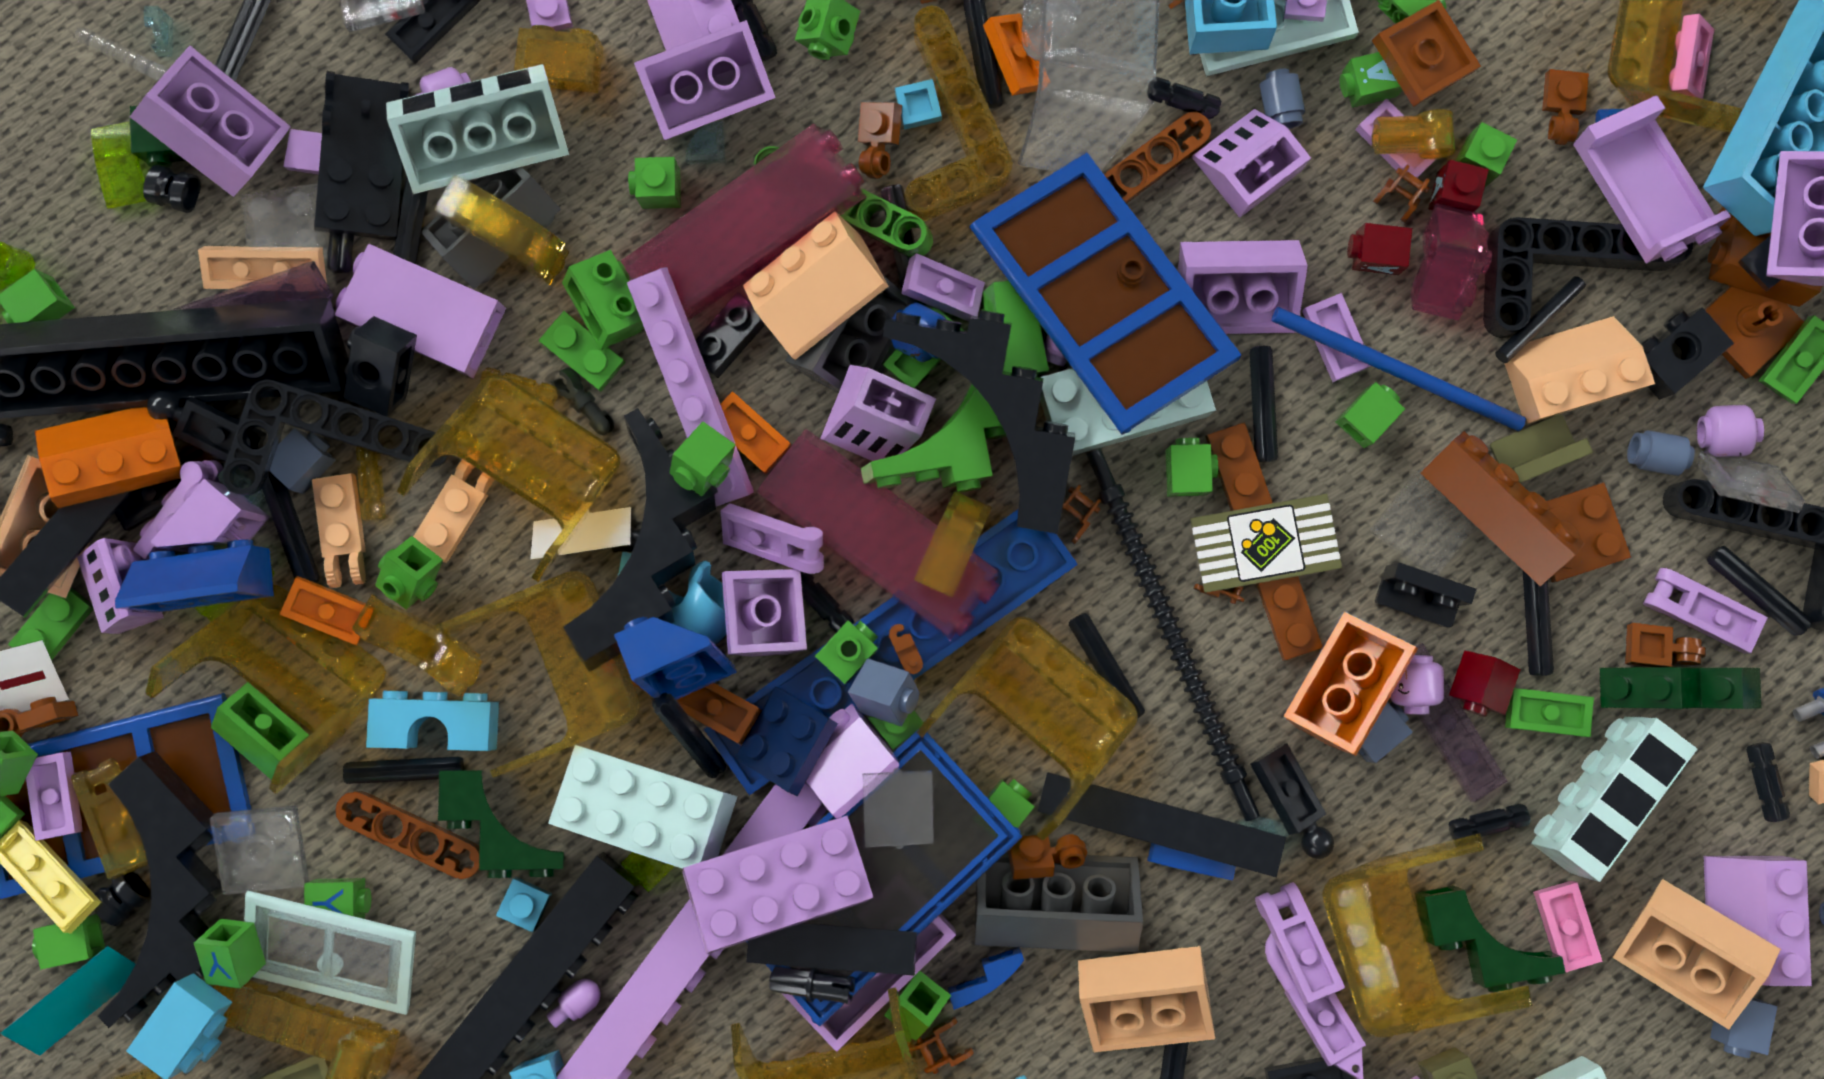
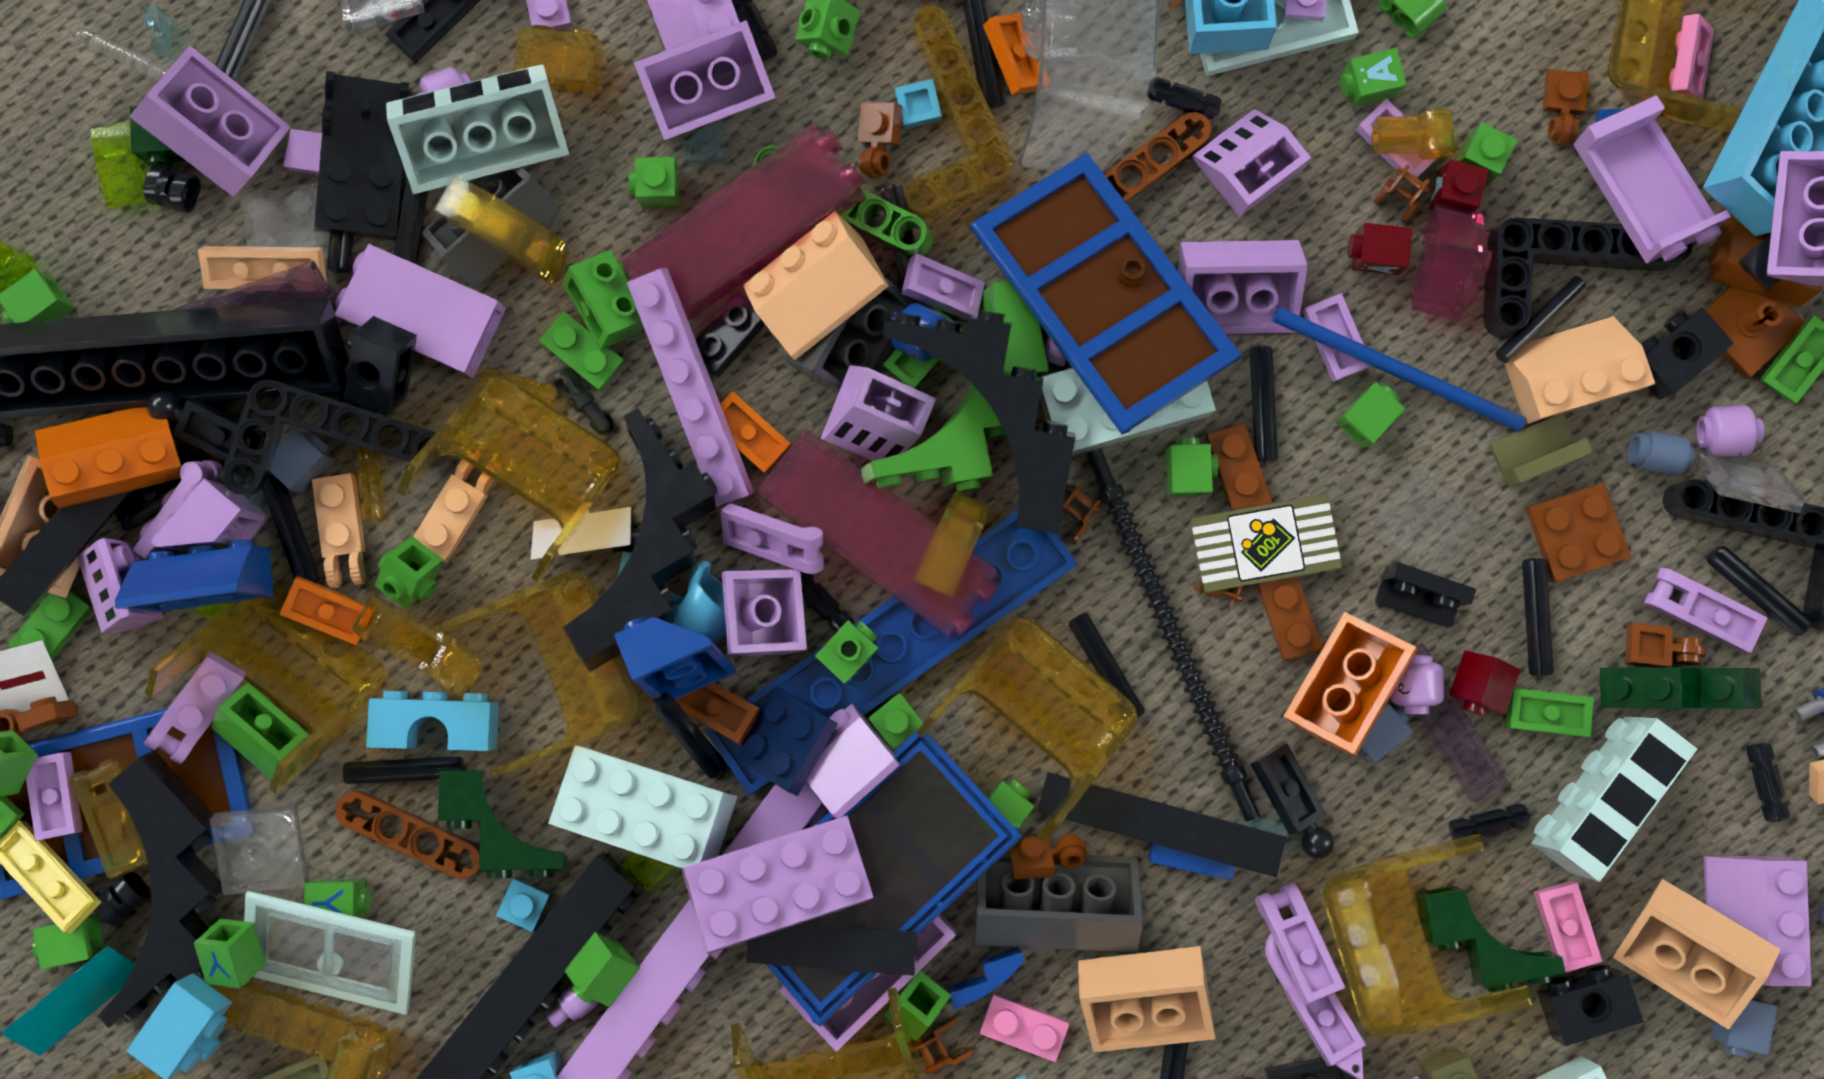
bright green brick [669,421,736,496] -> none
black axle [769,967,855,1005] -> none
sand blue brick [848,658,920,727] -> none
clear piece [862,768,934,850] -> none
dark orange piece [889,624,923,674] -> none
sand blue brick [1259,68,1305,129] -> none
dark orange tile [1372,0,1481,107] -> none
dark orange brick [1421,431,1585,586] -> none
none -> lavender plate [143,651,246,765]
none -> bright green brick [565,932,640,1007]
none -> bright pink plate [979,993,1070,1062]
none -> black brick [1537,965,1644,1046]

